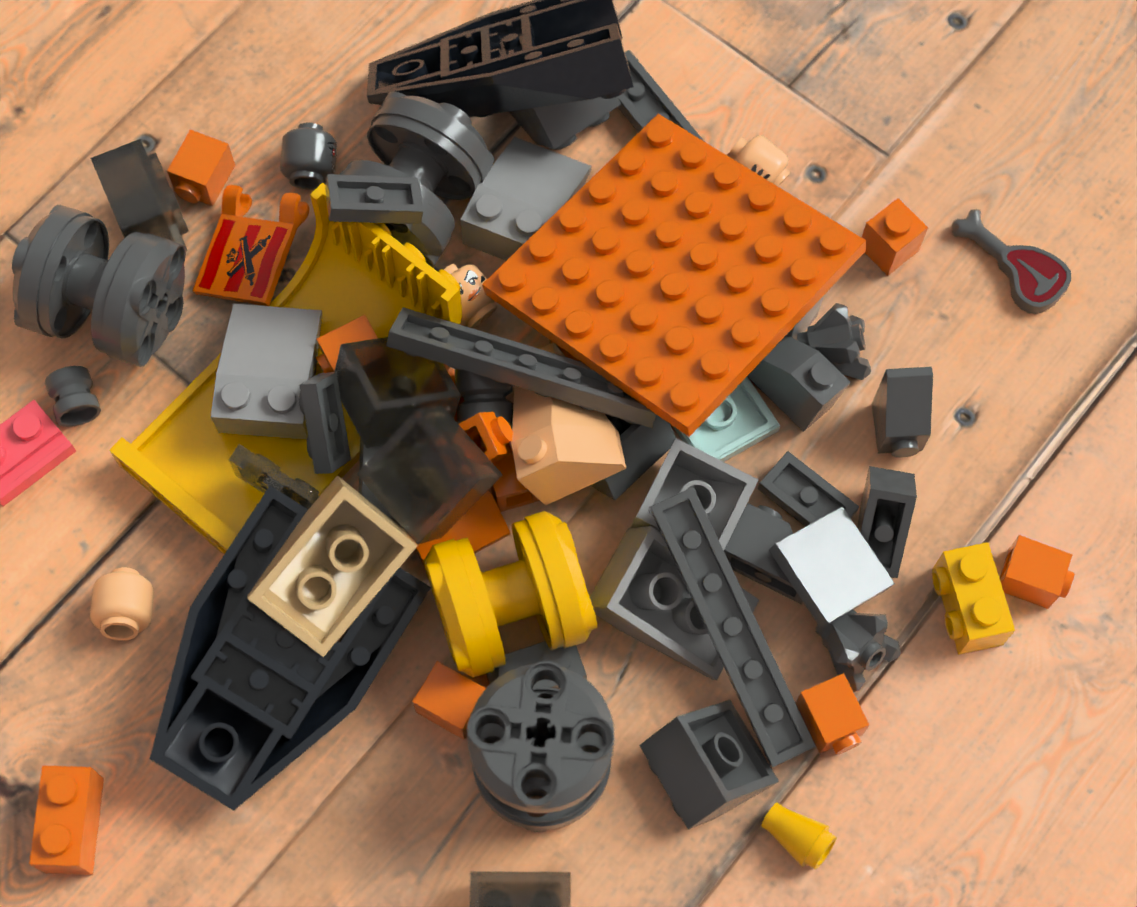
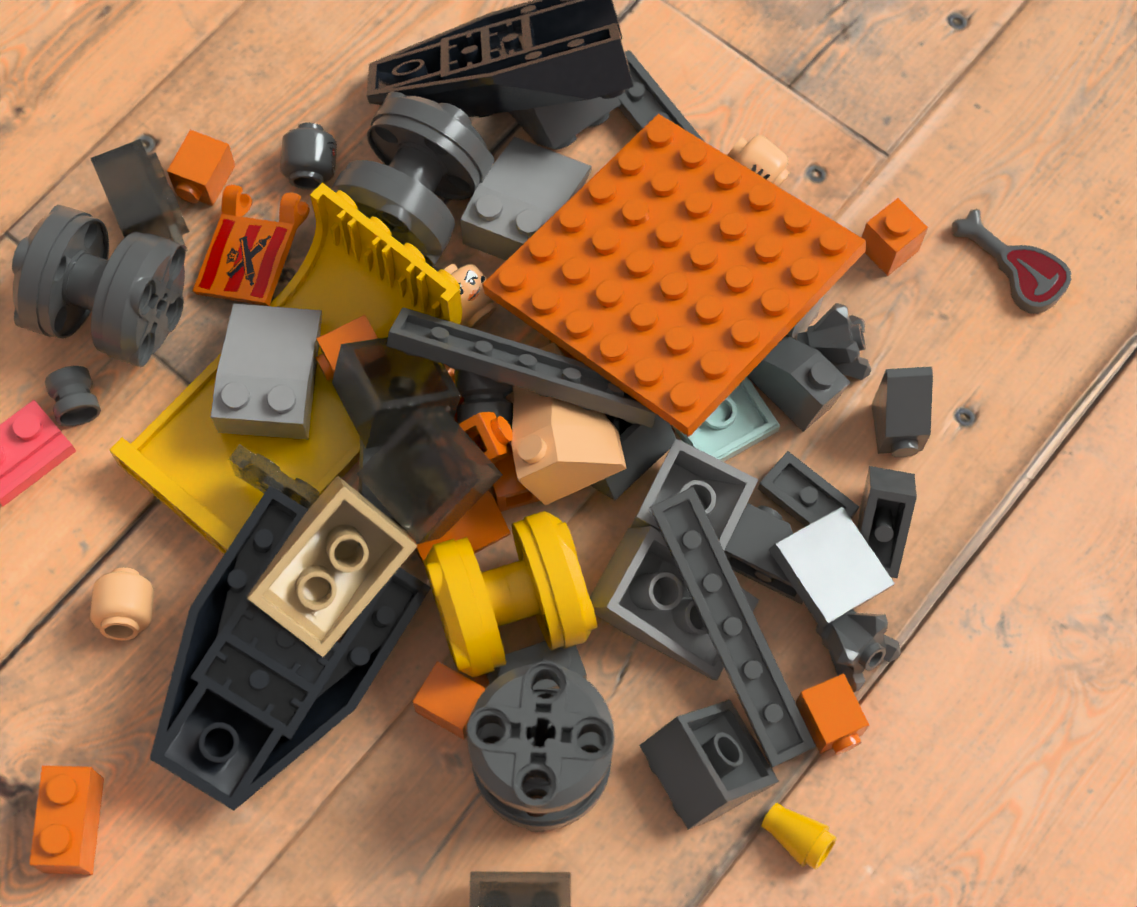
dark grey plate [299,372,351,474] -> none
dark grey plate [325,174,424,224] -> none
yellow brick [932,542,1016,655] -> none
orange brick [999,535,1075,609] -> none

